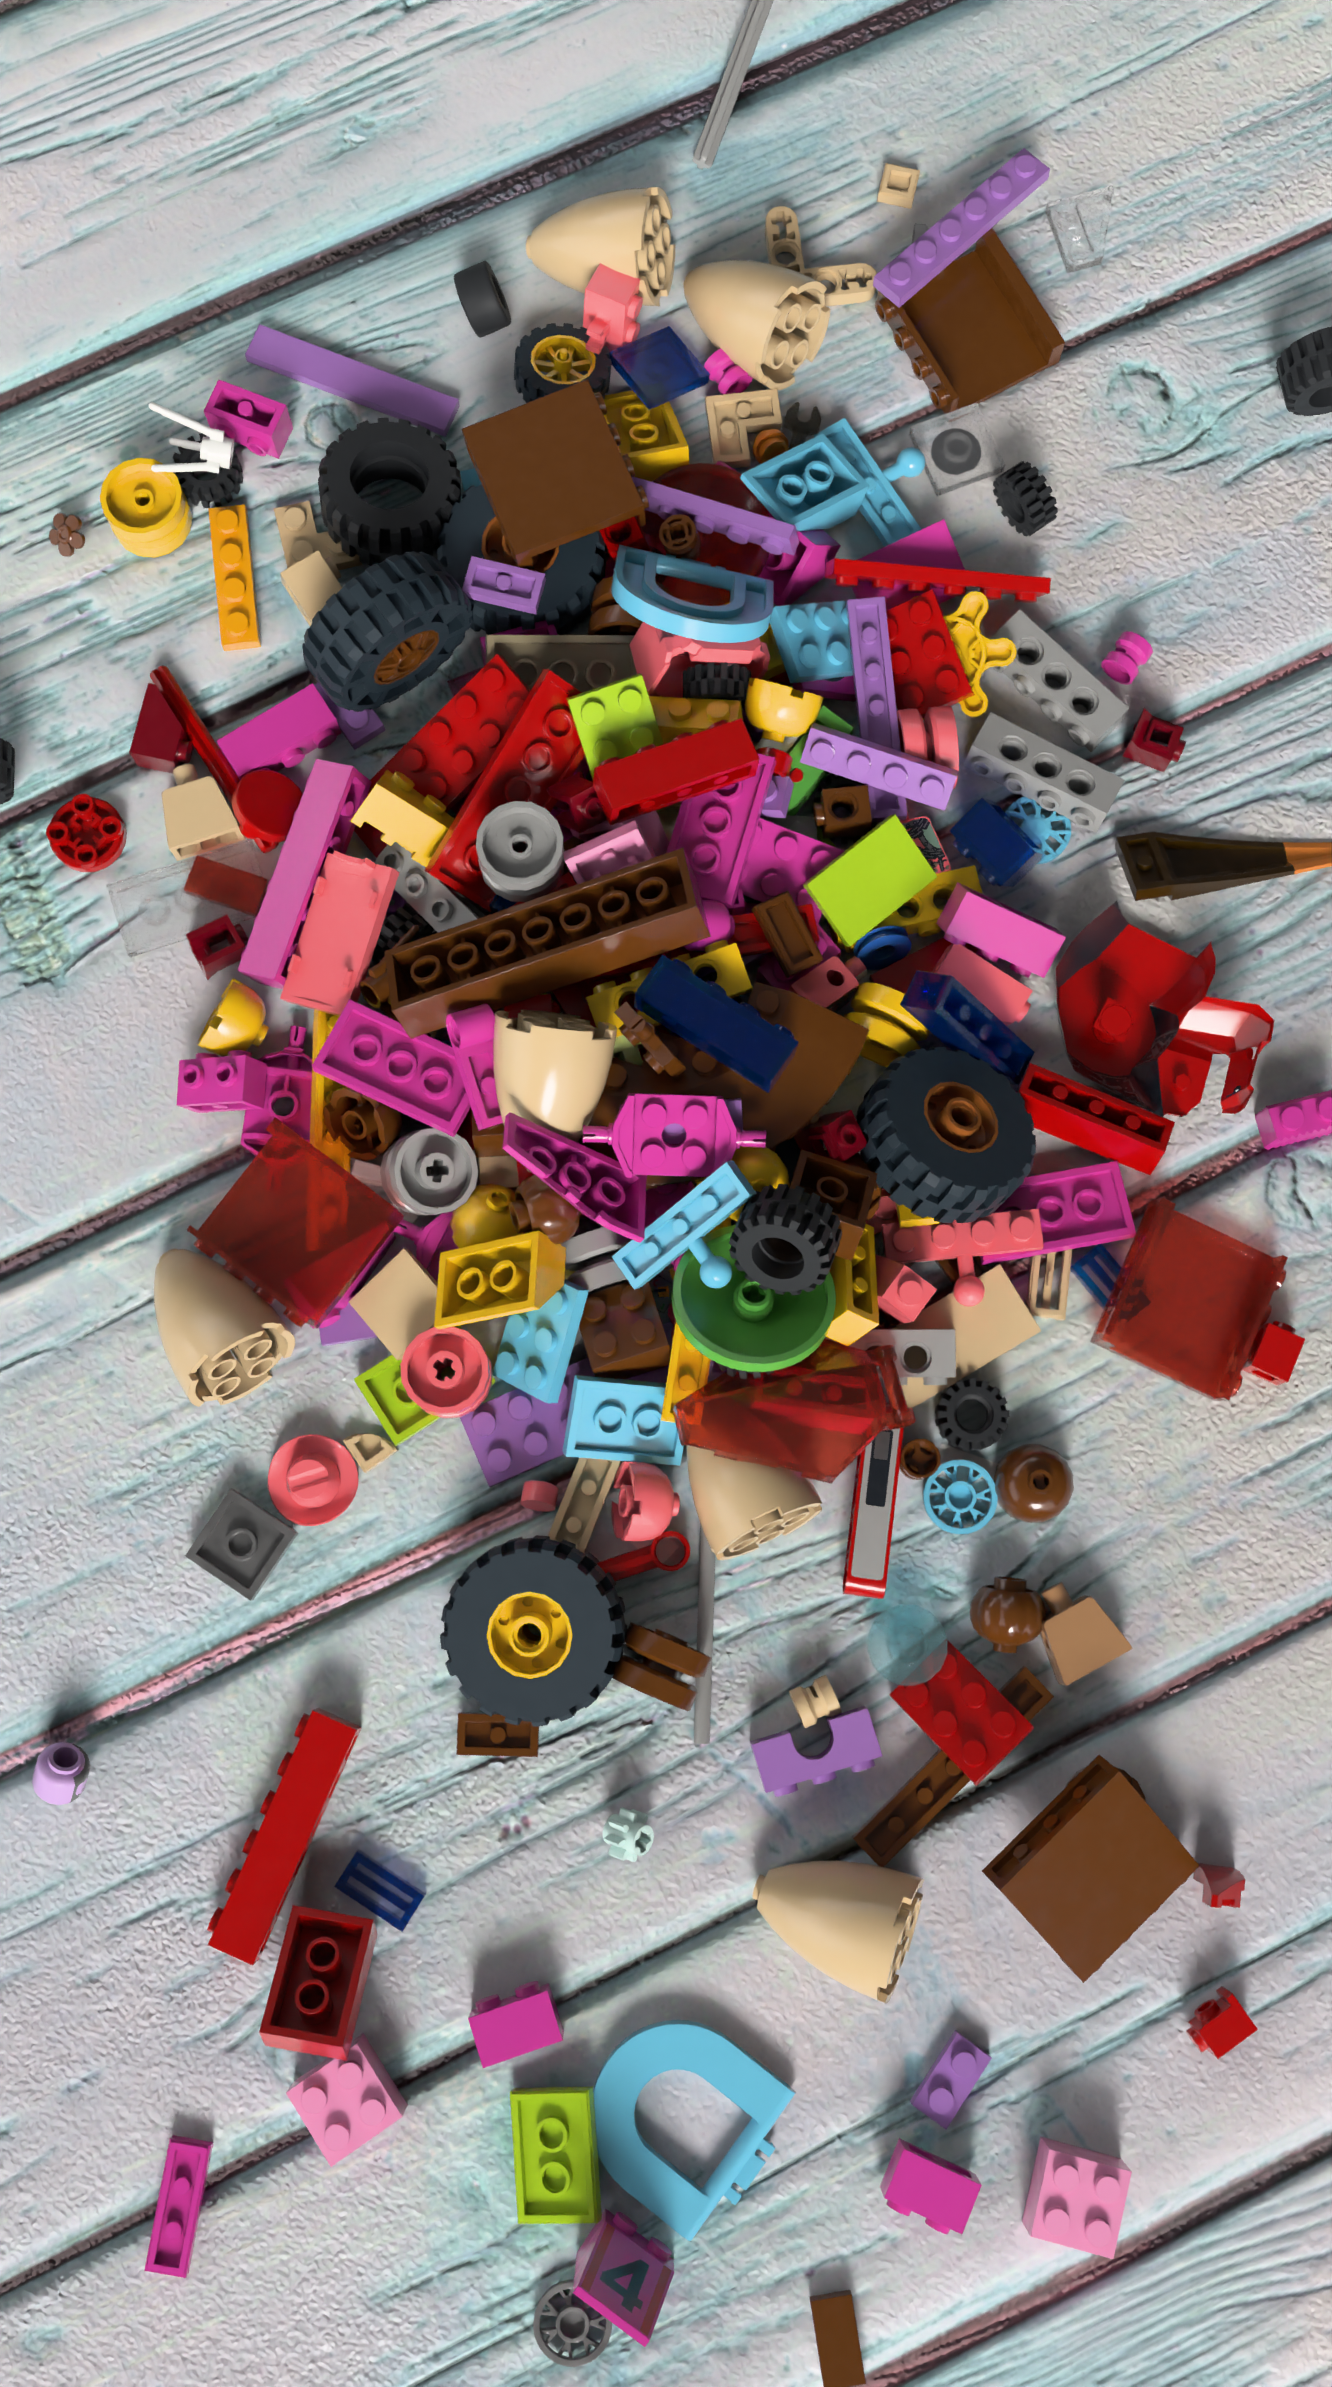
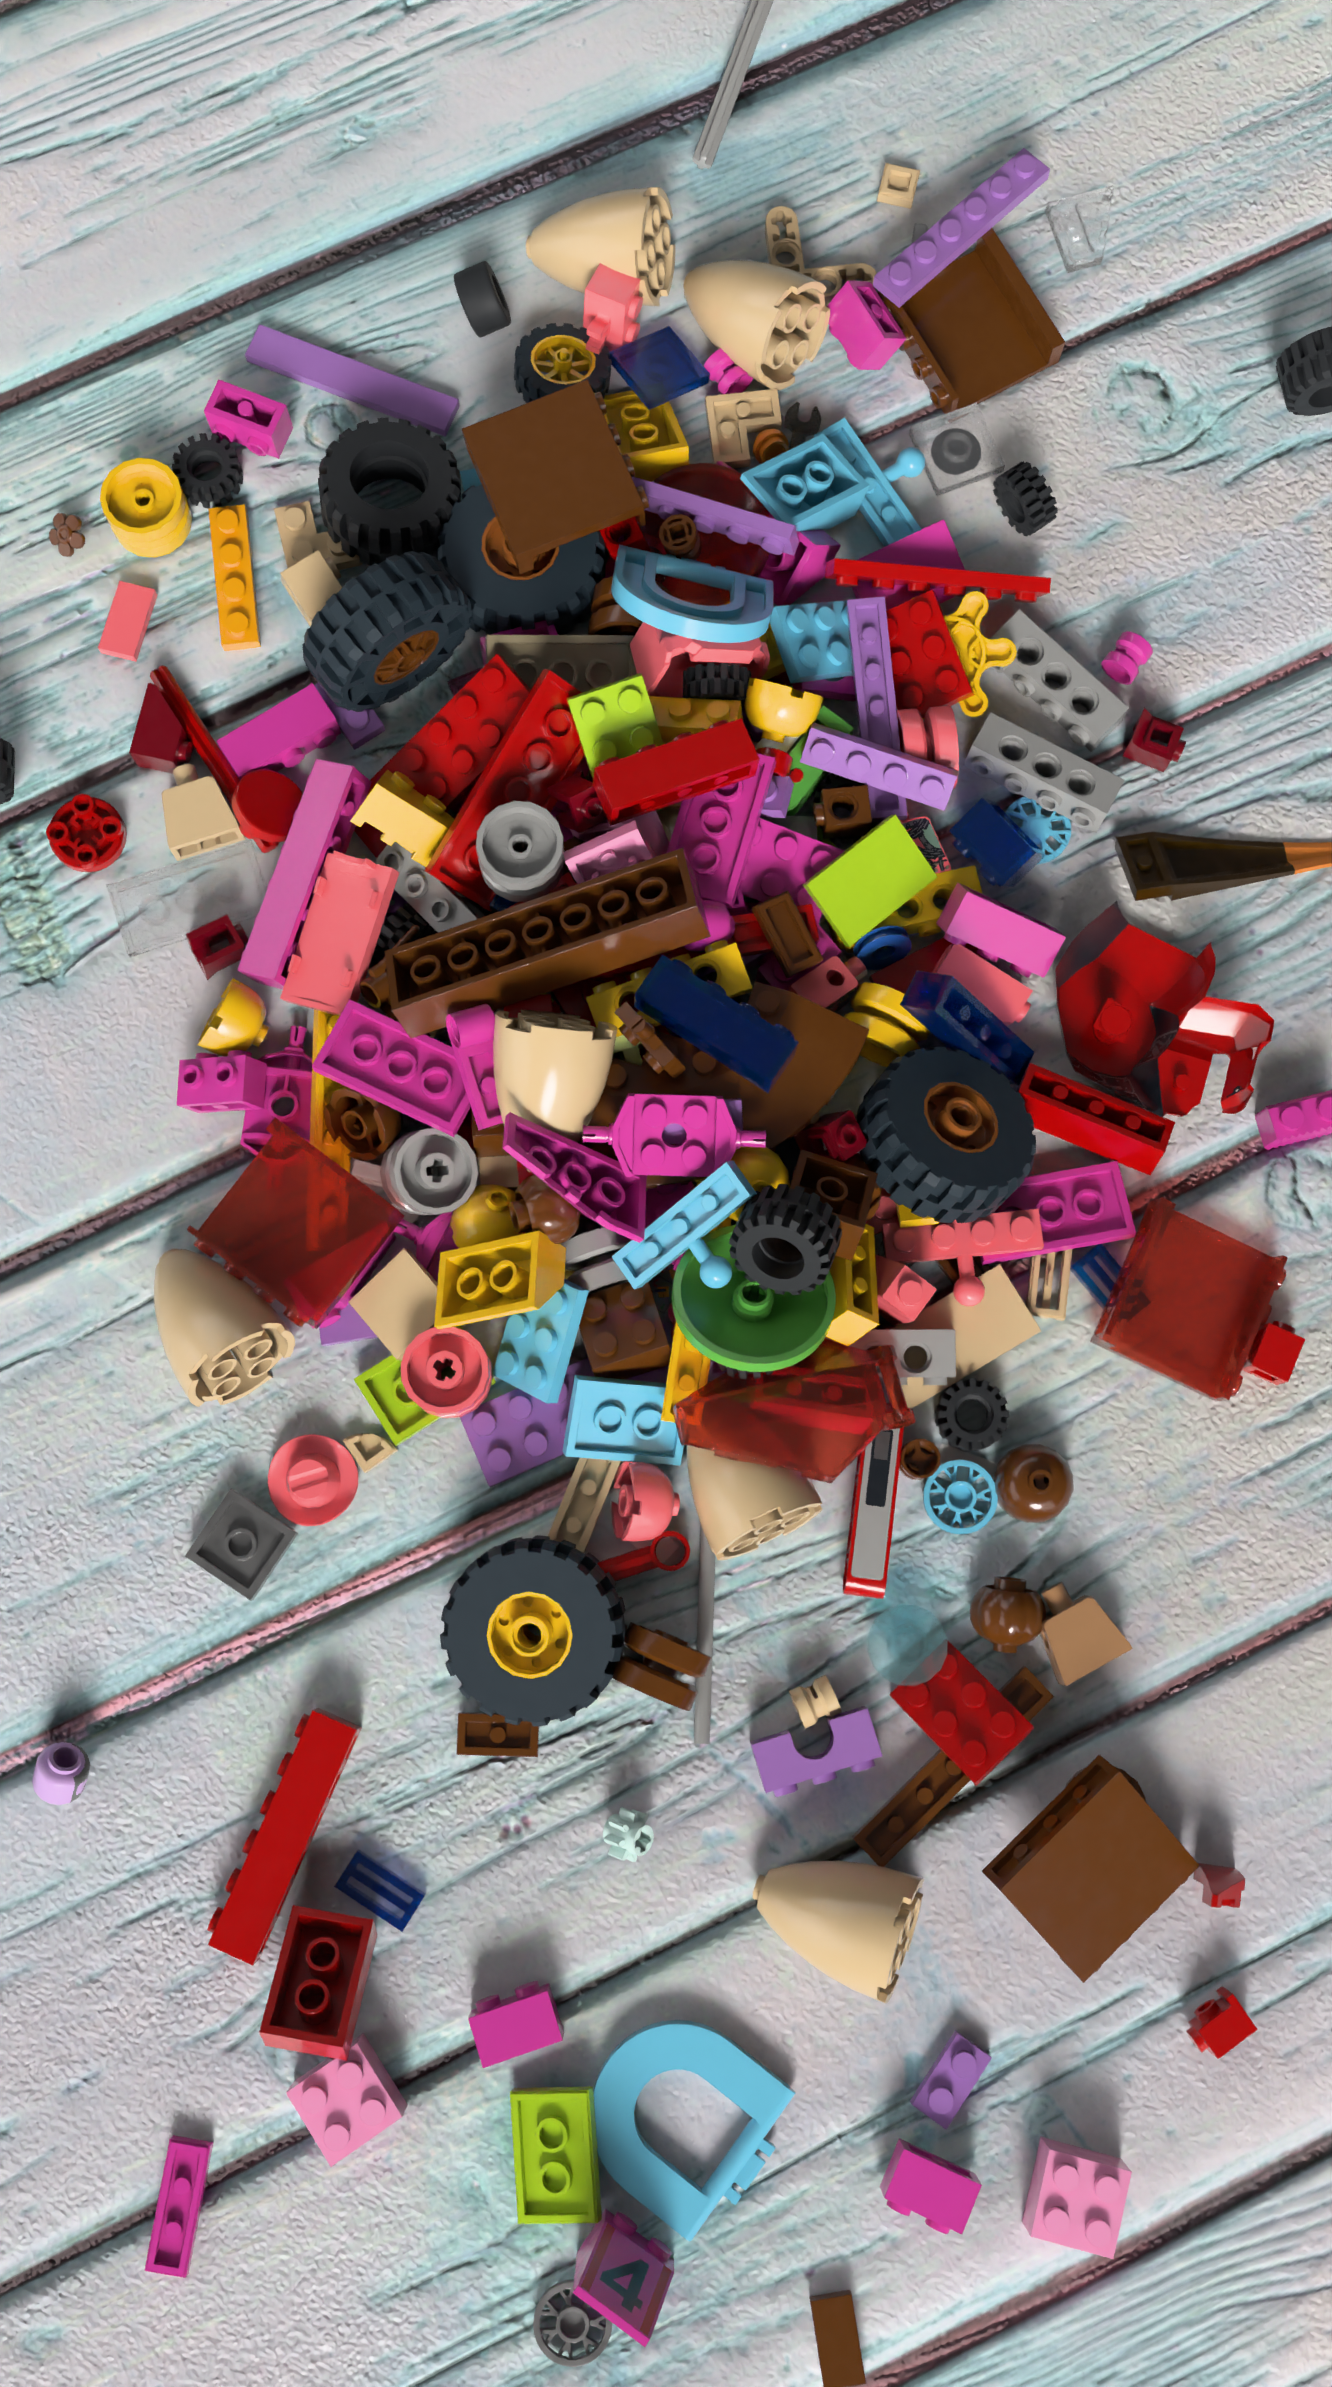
white plant [149,402,234,474] -> none
clear red tile [183,855,269,917] -> none
medium lavender plate [462,556,546,615] -> none
coral piece [520,1480,559,1512] -> none
none -> coral tile [98,581,158,662]
none -> dark pink brick [826,280,907,370]

